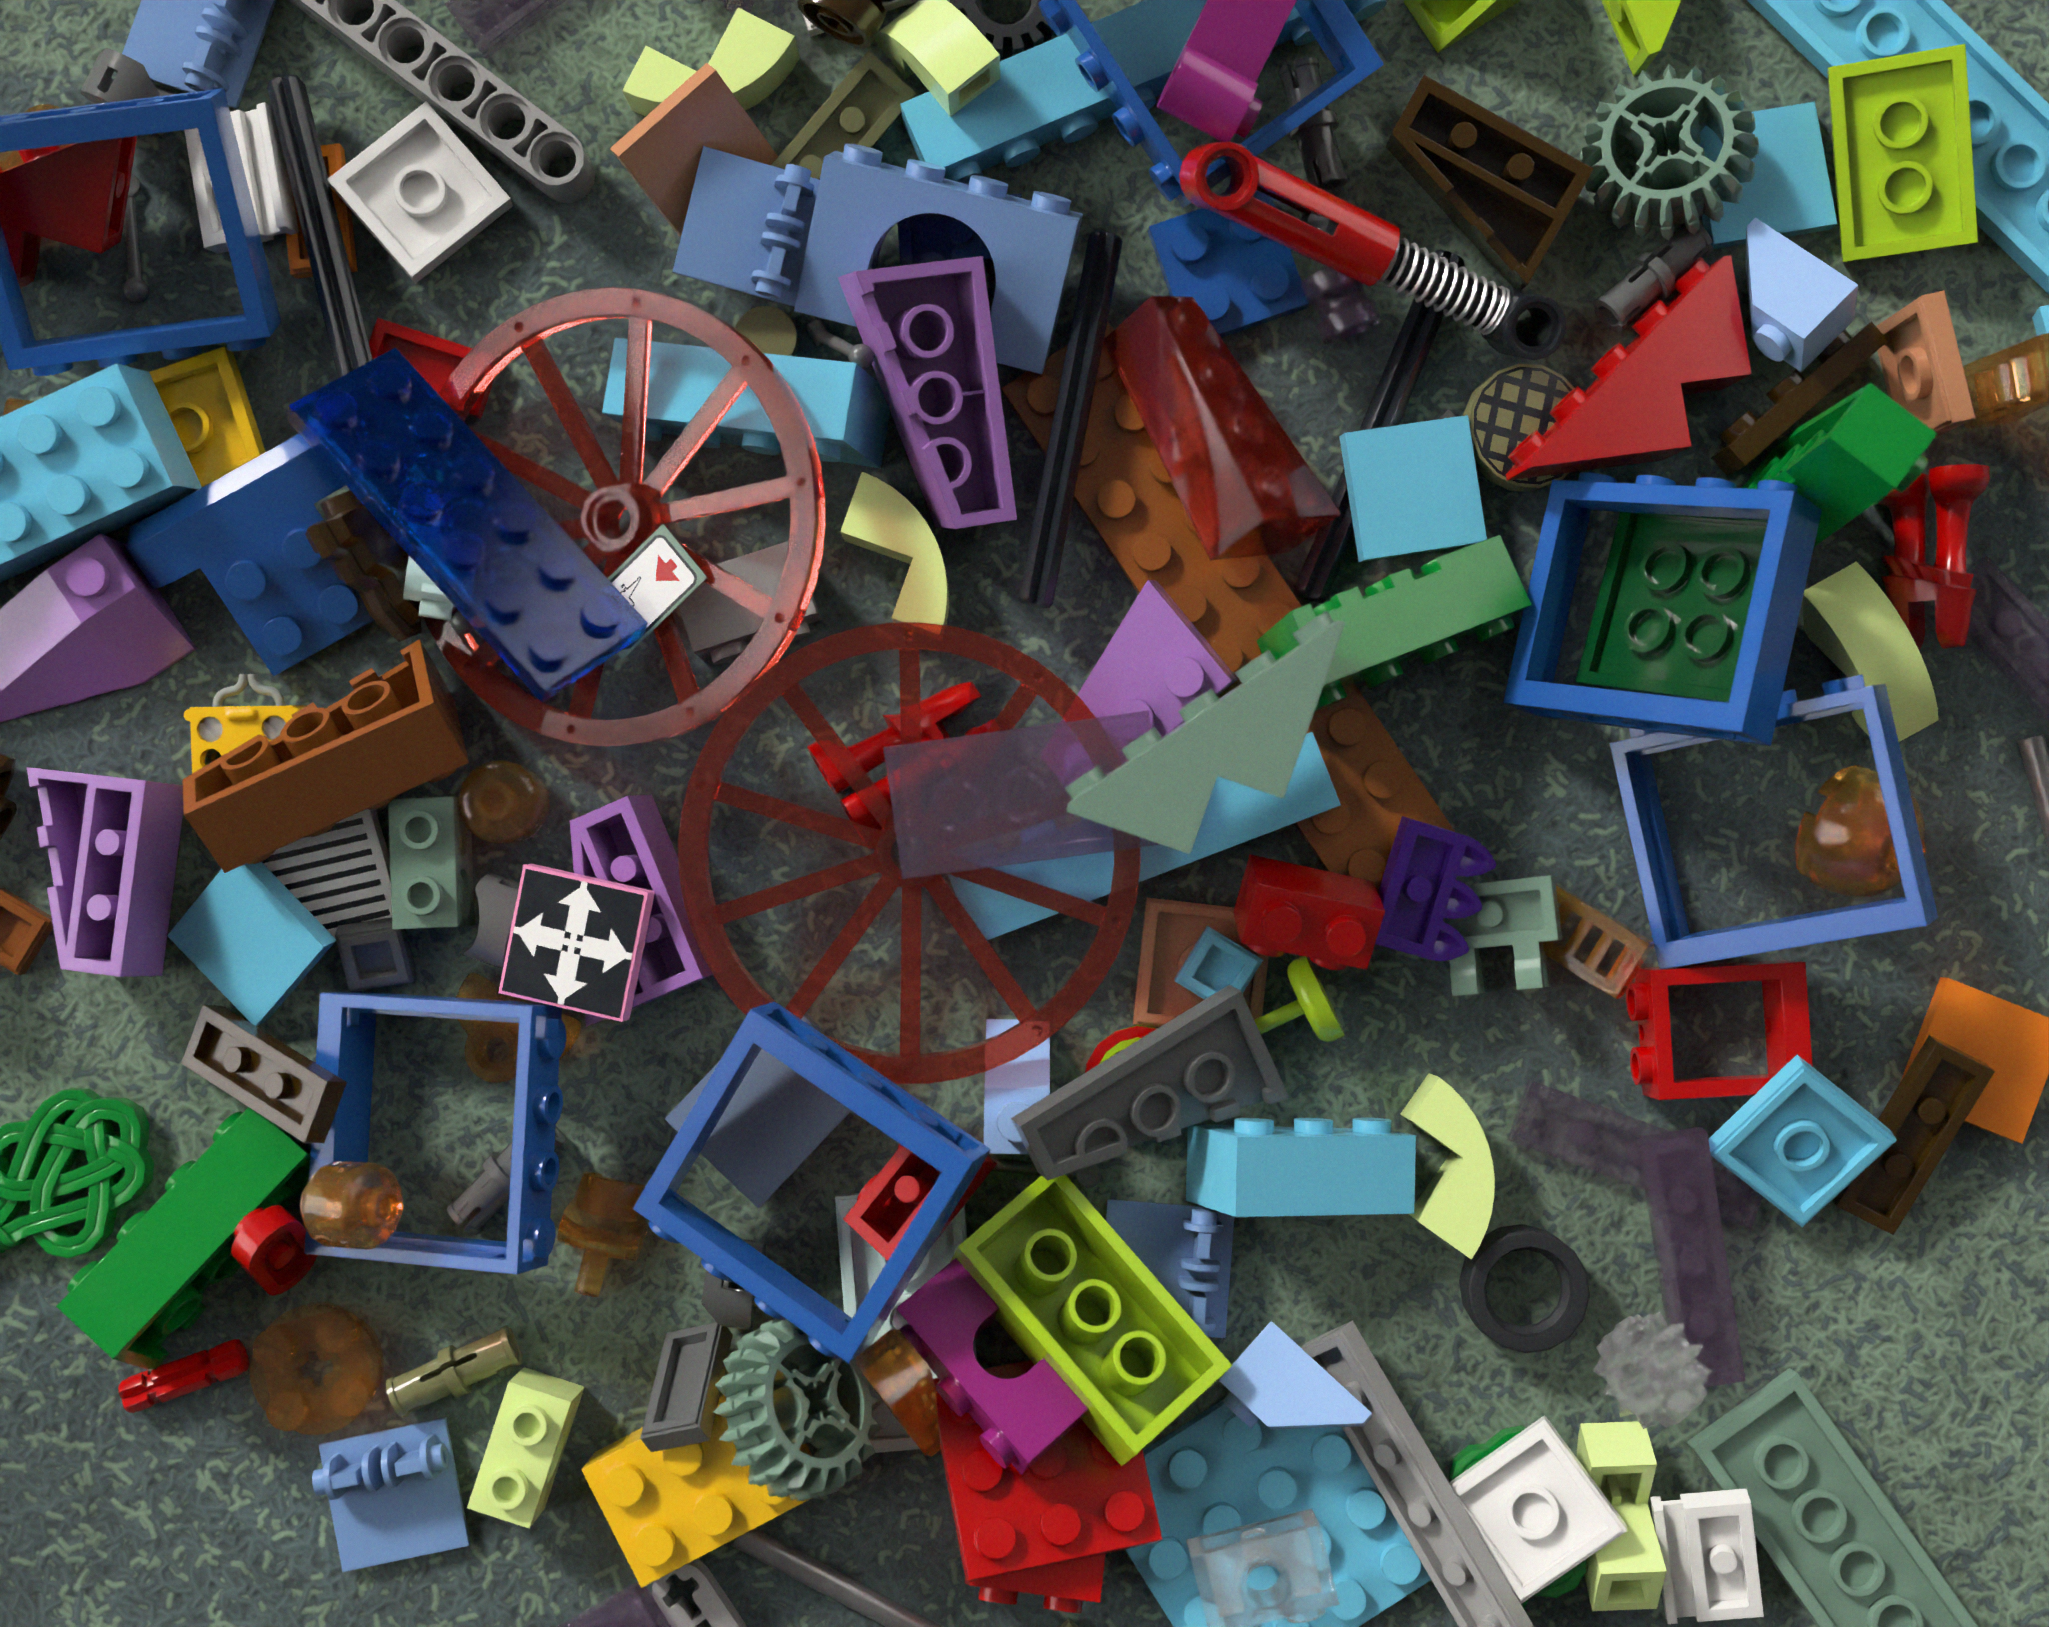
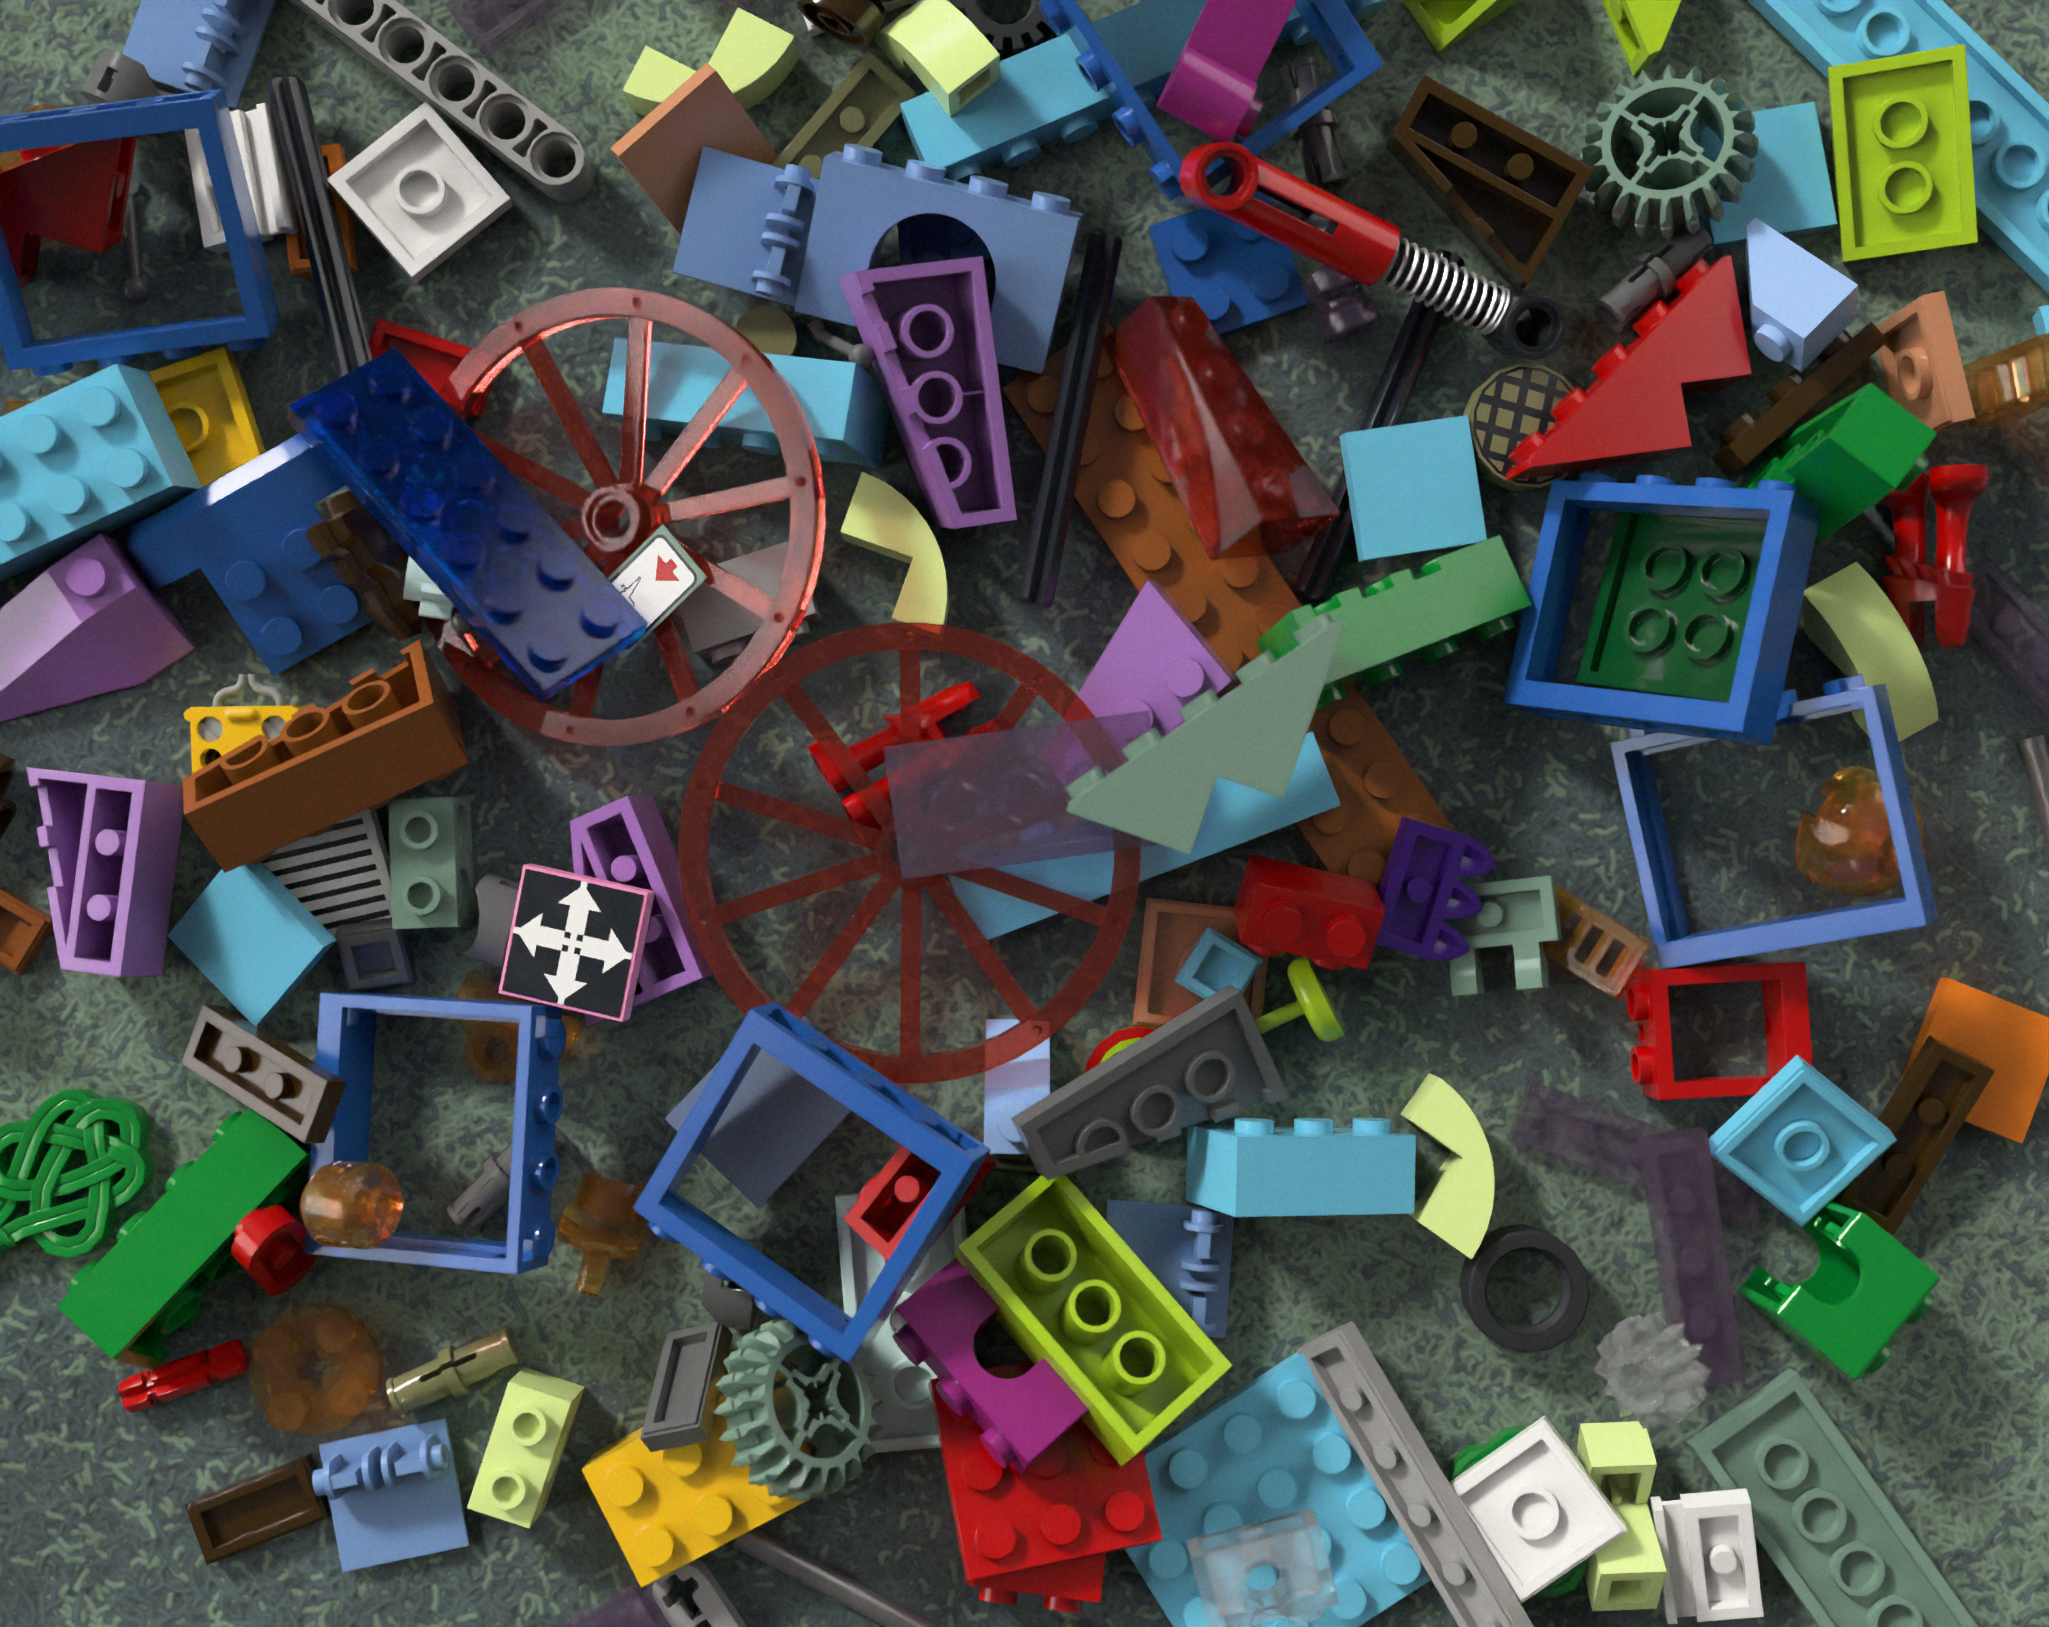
clear orange head [458,760,550,845] -> none
clear orange slope [856,1329,941,1457] -> none
light blue slope [1219,1321,1373,1430] -> none
none -> dark brown tile [184,1453,332,1565]
none -> green piece [1738,1201,1940,1380]

